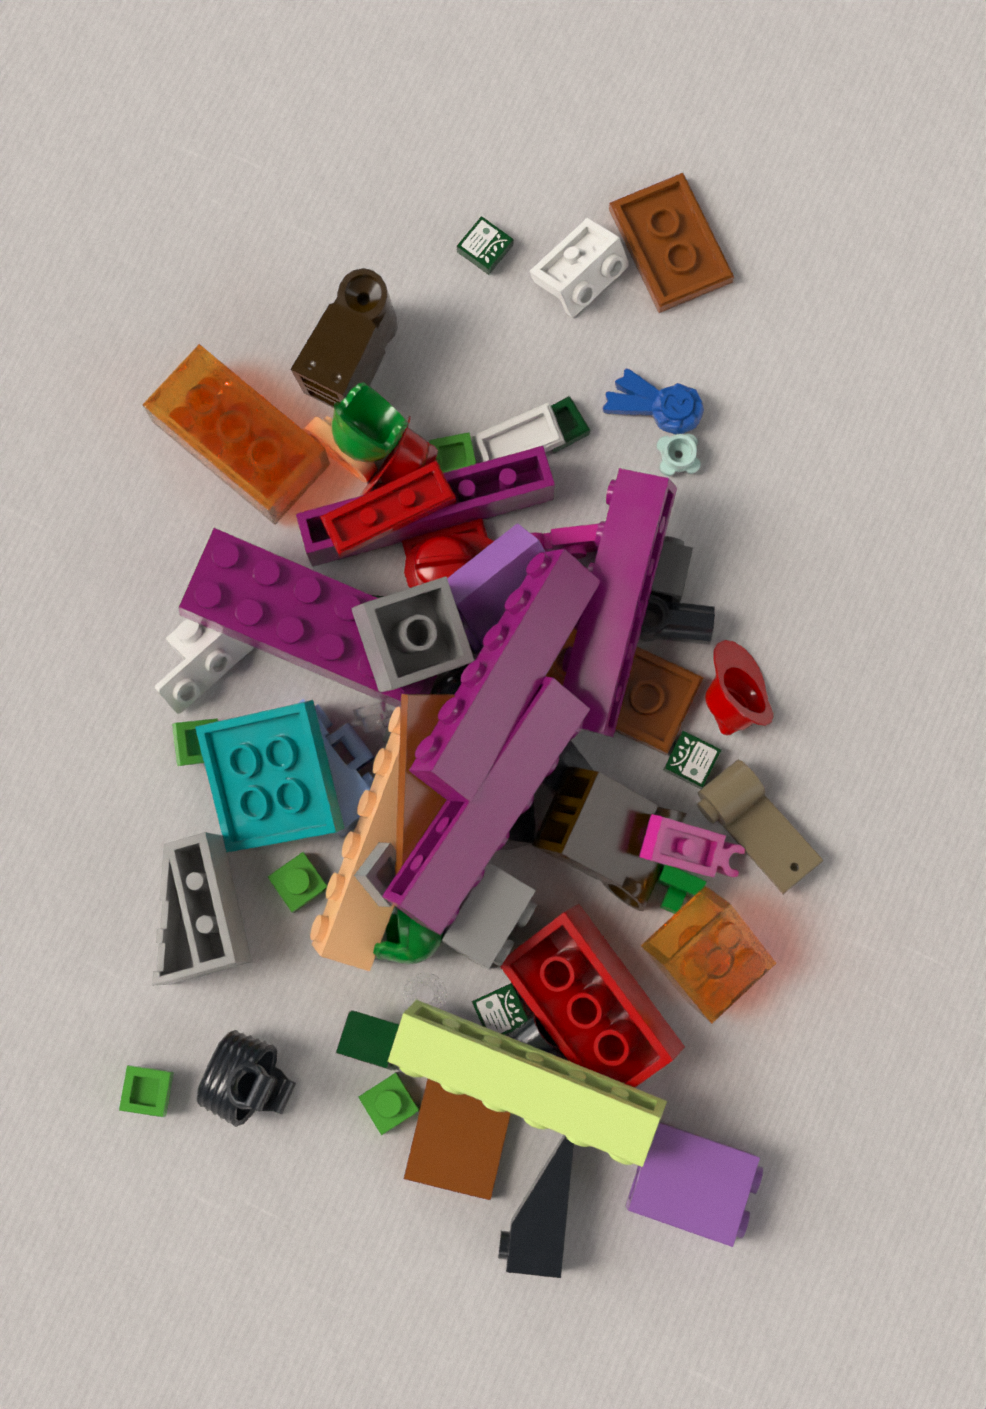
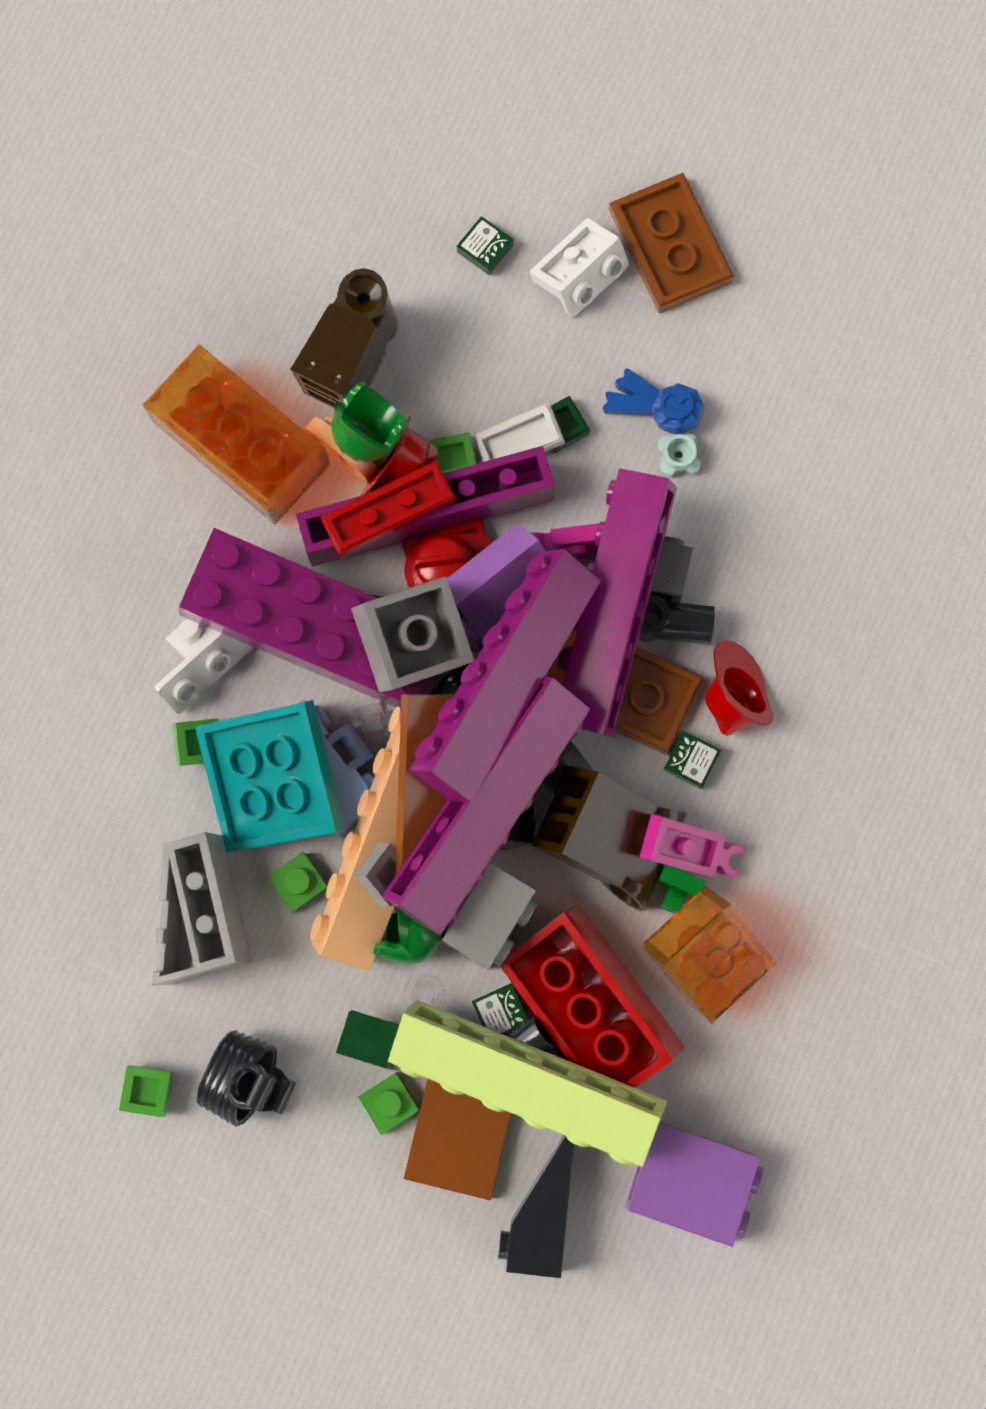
dark tan door [696,759,823,895] -> none

